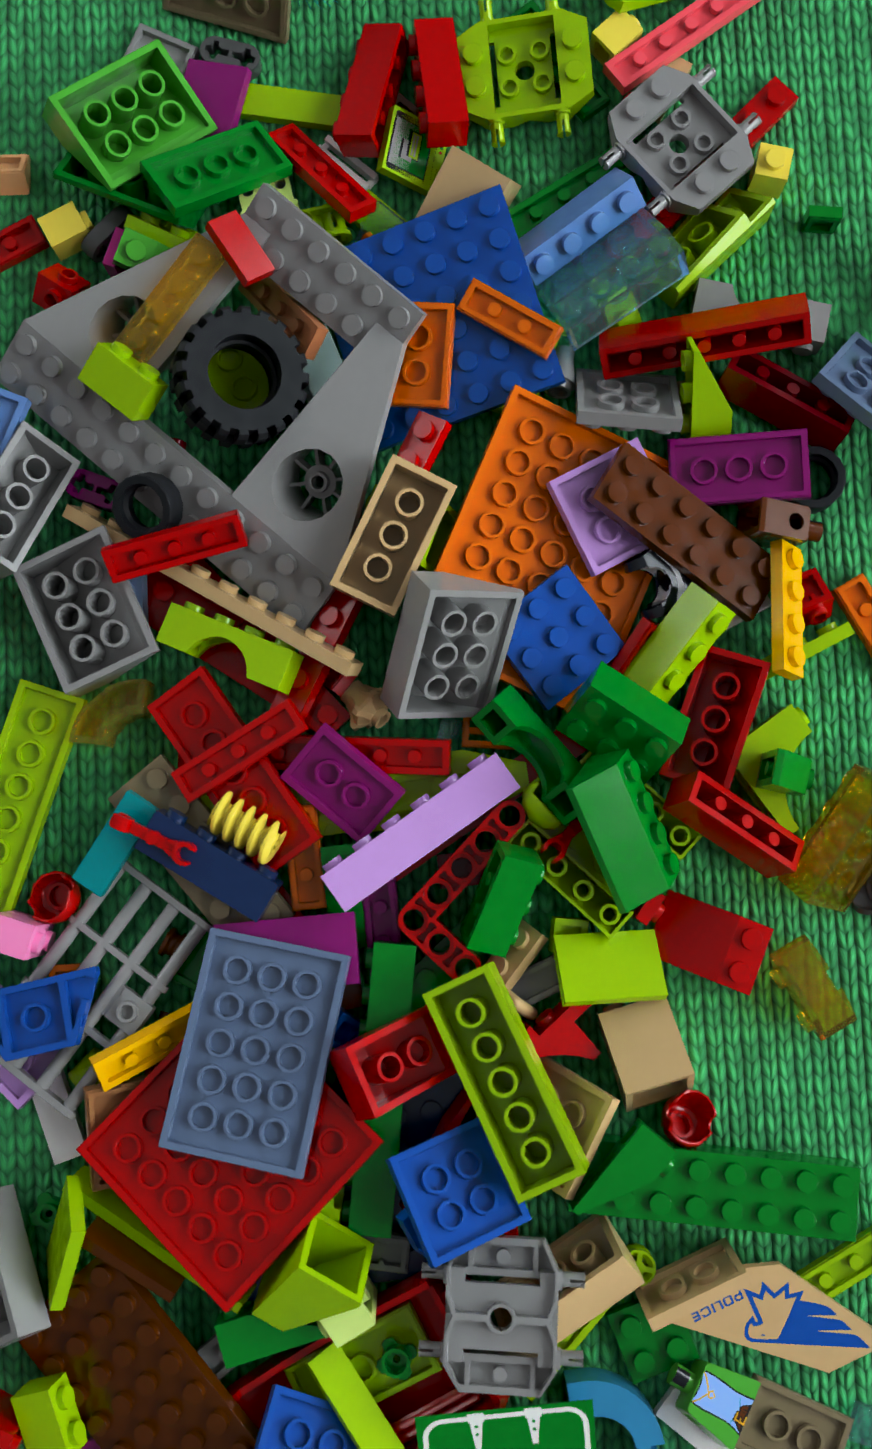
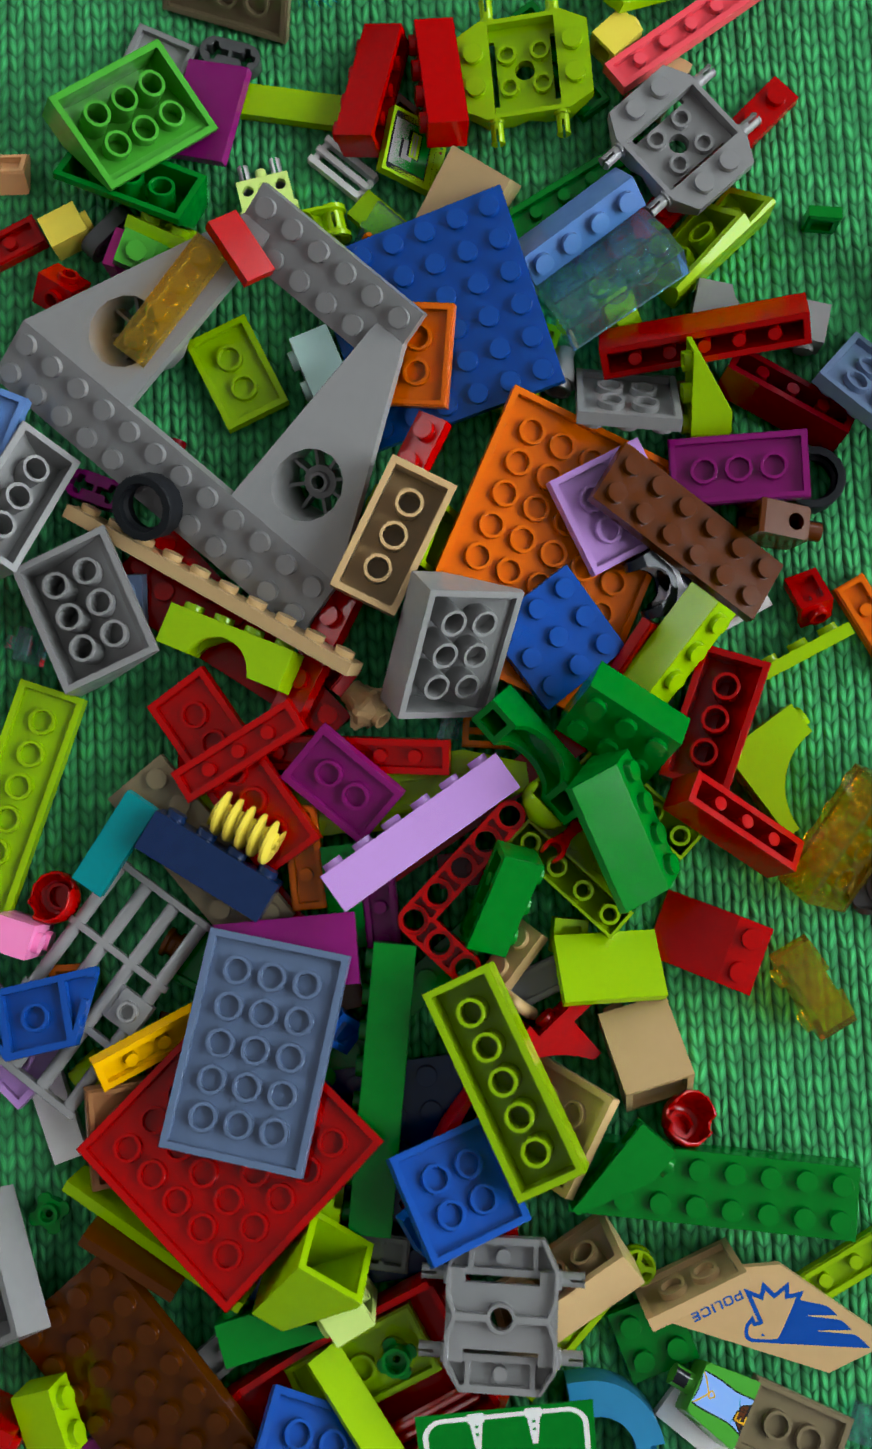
lime tile [46,1175,86,1311] -> none
clear yellow brick [69,679,155,748] -> none
lime brick [78,341,169,421] -> none
red plate [101,509,248,584] -> none
red piece [109,812,198,866] -> none
green plate [140,120,293,219] -> none
black tyre [169,305,309,449] -> none
nougat plate [238,277,329,361] -> none
red plate [268,123,377,224] -> none
red slope [329,1005,457,1121] -> none
orange tile [456,278,564,361] -> none
red plate [631,894,666,926] -> none
light yellow brick [746,142,794,199] -> none
green slope [755,748,815,796] -> none
yellow plate [770,539,806,681] -> none
none -> clear light blue tile [4,626,47,668]

